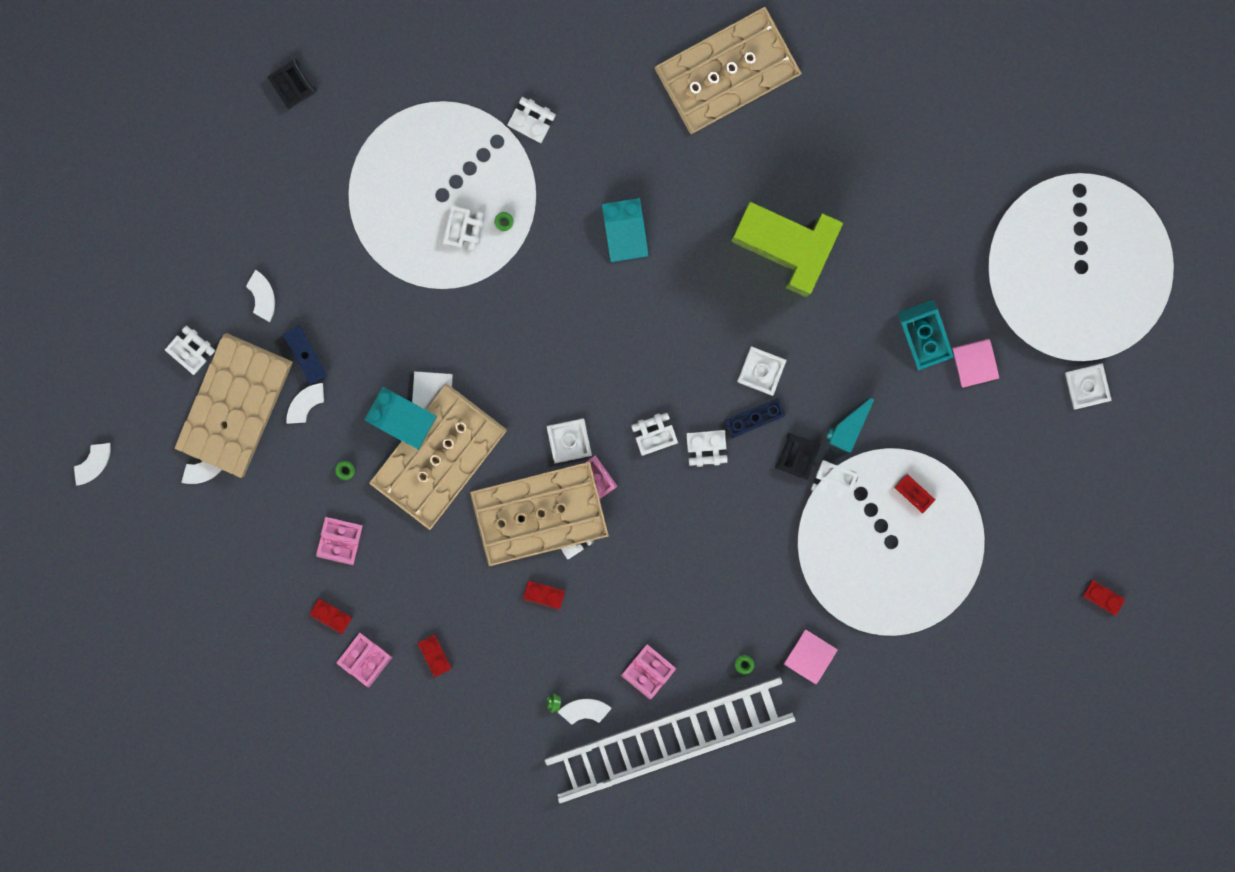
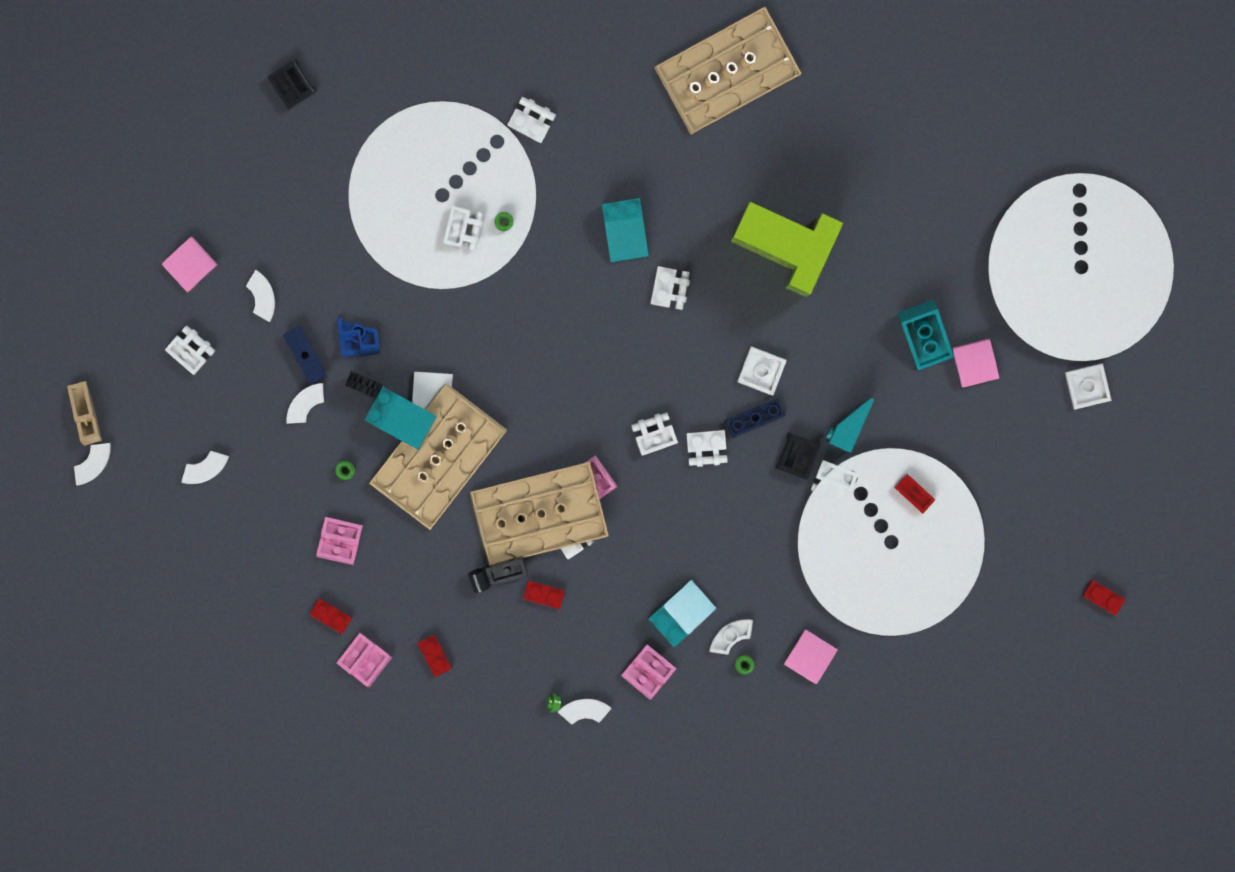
tan piece [175,333,293,478] -> none
white ladder [545,676,796,803] -> none
white tile [547,418,592,464] -> none
none -> tan slope [67,381,102,446]
none -> bright pink slope [162,237,218,293]
none -> blue slope [337,318,380,357]
none -> black tyre [345,371,383,398]
none -> black plate [468,556,528,593]
none -> slope [648,580,716,647]
none -> white plate [651,266,690,310]
none -> white tile [709,619,753,655]

